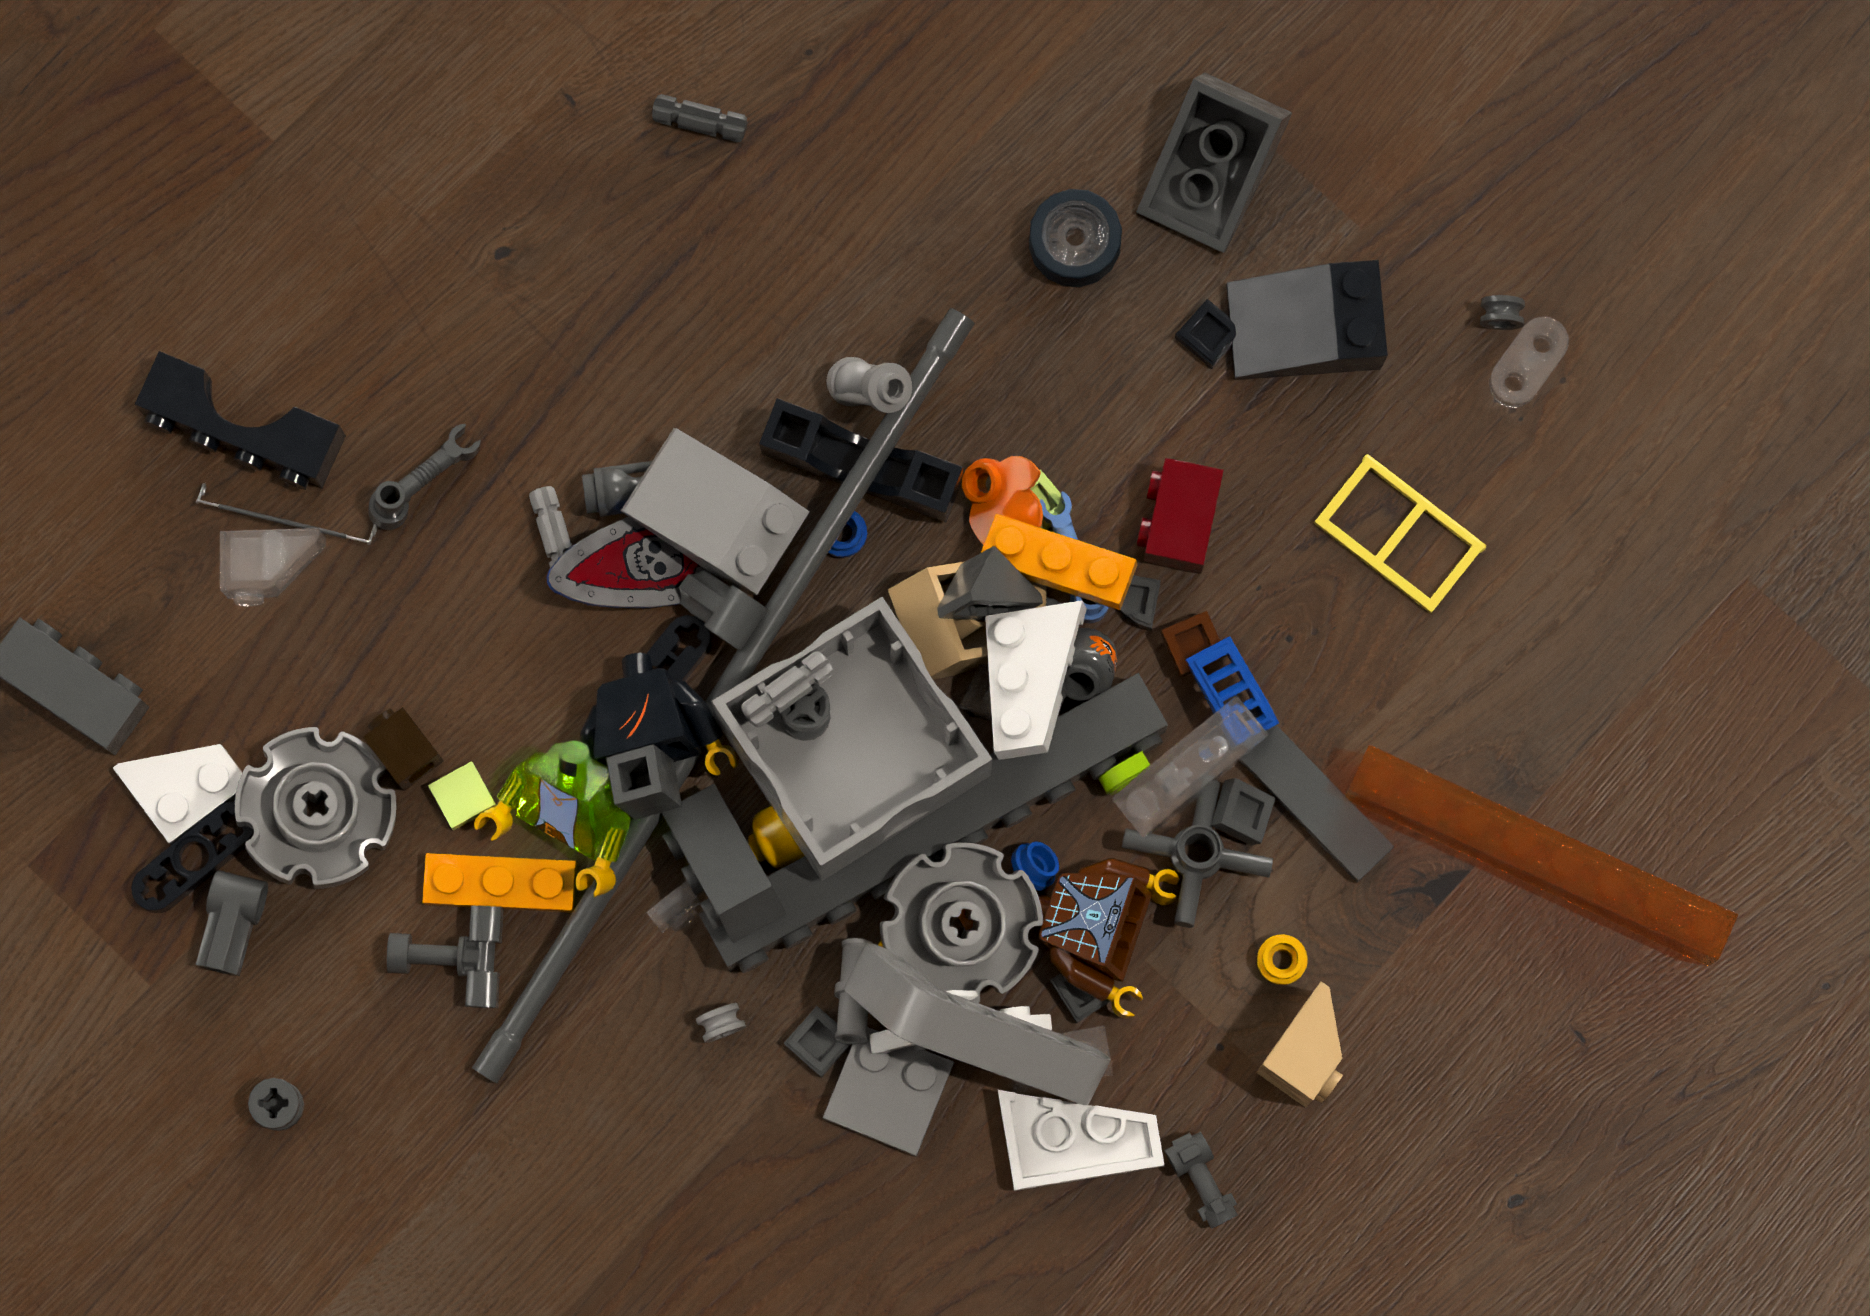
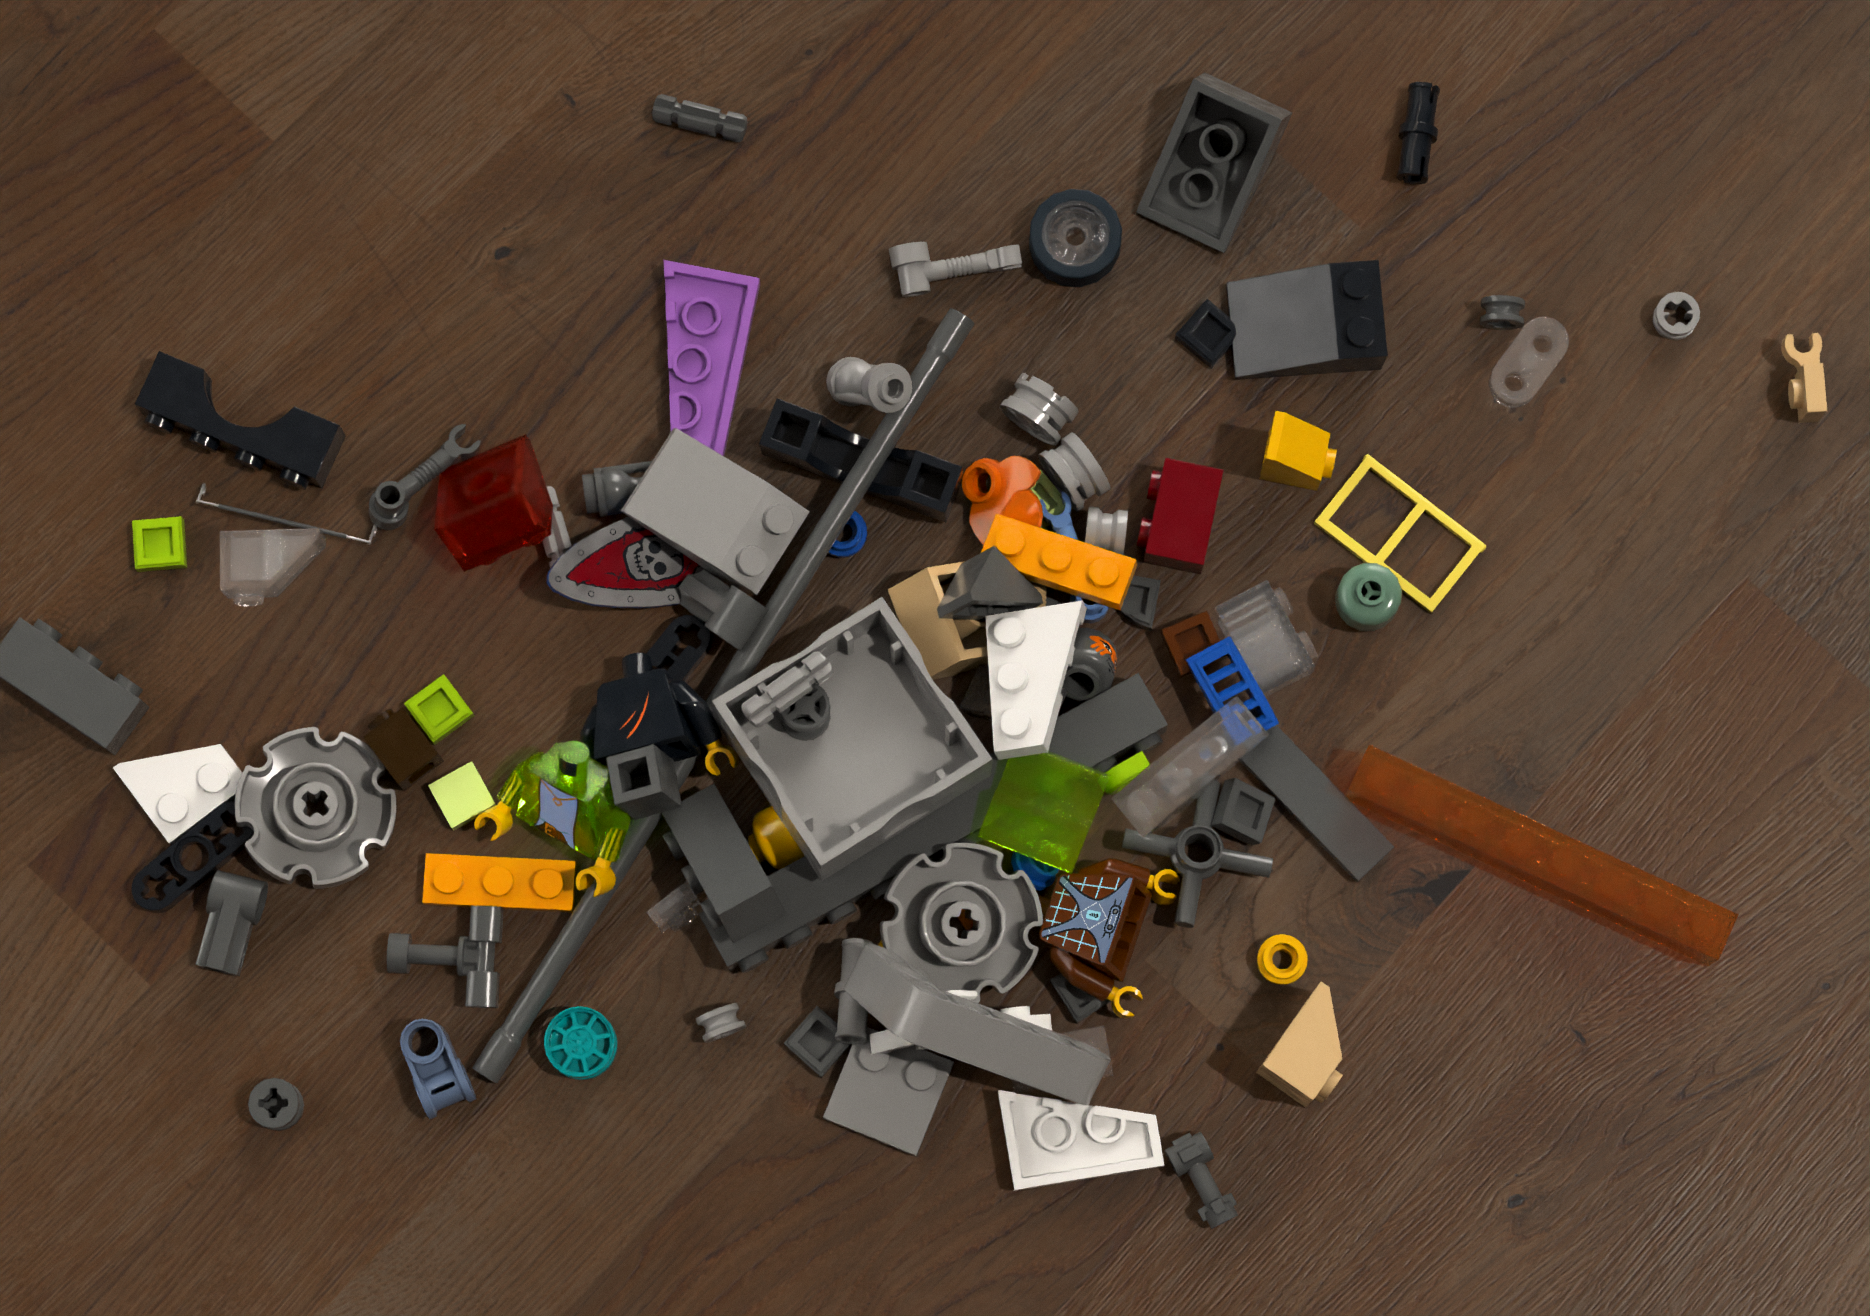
none -> lime tile [132,516,187,572]
none -> sand blue piece [400,1018,477,1119]
none -> lime tile [404,674,475,745]
none -> clear red slope [434,434,553,572]
none -> teal wheel [544,1006,618,1080]
none -> medium lavender wing [664,260,760,456]
none -> light grey brick [889,242,1022,297]
none -> clear neon green slope [978,751,1111,874]
none -> light grey wheel [999,373,1079,445]
none -> light grey wheel [1038,432,1111,512]
none -> light grey wheel [1085,506,1128,555]
none -> clear brick [1212,580,1317,697]
none -> yellow slope [1260,411,1337,491]
none -> sand green head [1335,563,1402,631]
none -> black pin [1396,82,1440,184]
none -> light grey bush [1653,292,1700,340]
none -> tan plate [1781,333,1827,423]

